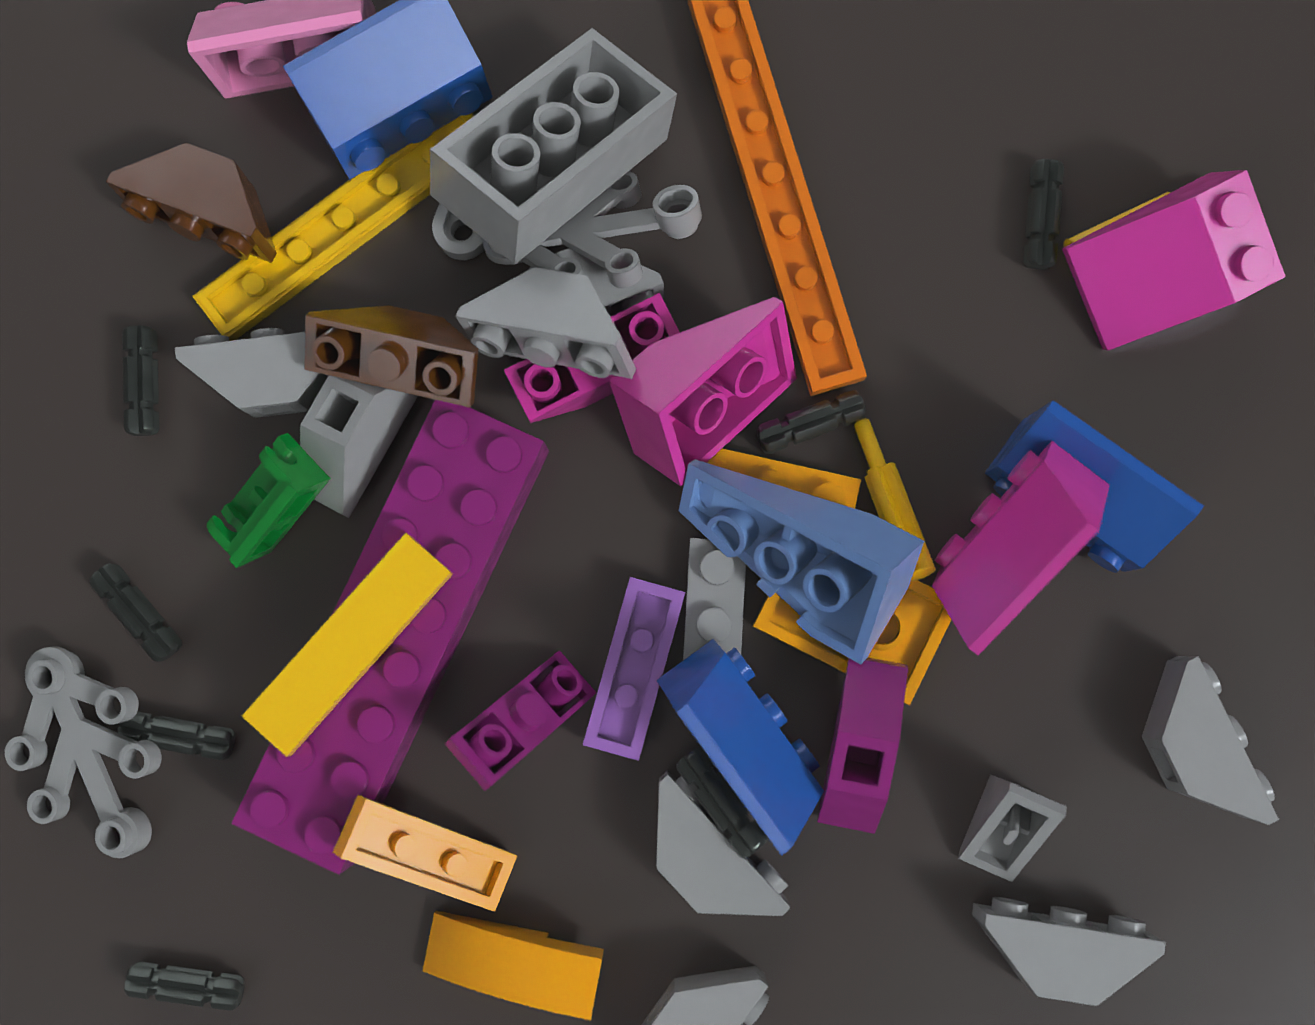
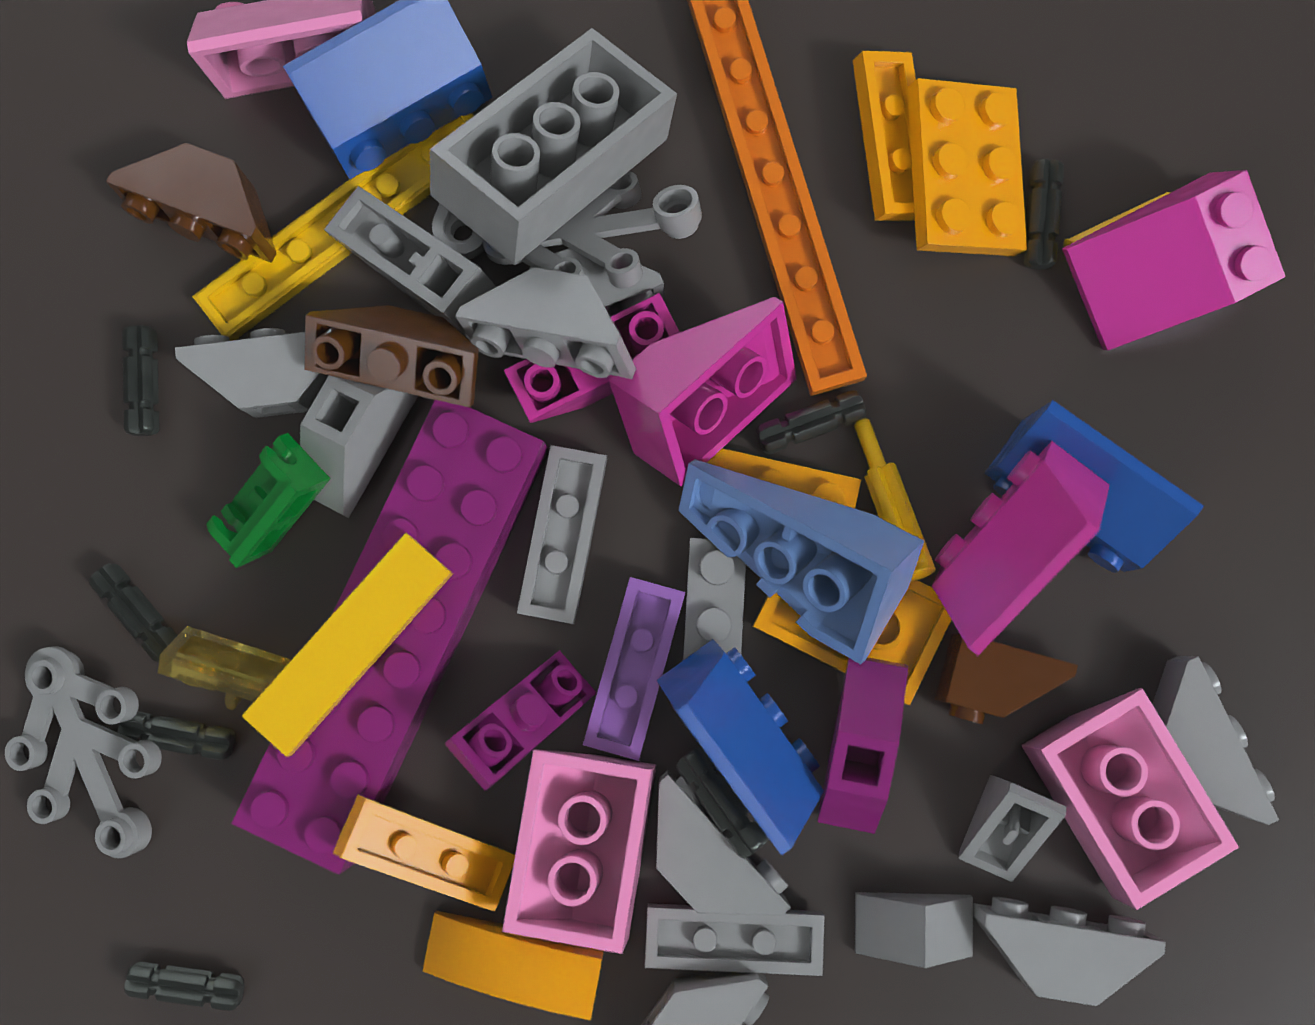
none -> clear yellow plate [158,626,292,710]
none -> light grey slope [324,186,496,340]
none -> bright pink slope [502,749,657,954]
none -> light grey plate [517,445,608,625]
none -> light grey plate [645,903,824,976]
none -> light orange plate [852,51,916,221]
none -> light grey slope [855,892,973,968]
none -> light orange plate [907,78,1027,256]
none -> reddish brown slope [935,633,1078,725]
none -> bright pink slope [1021,688,1239,910]

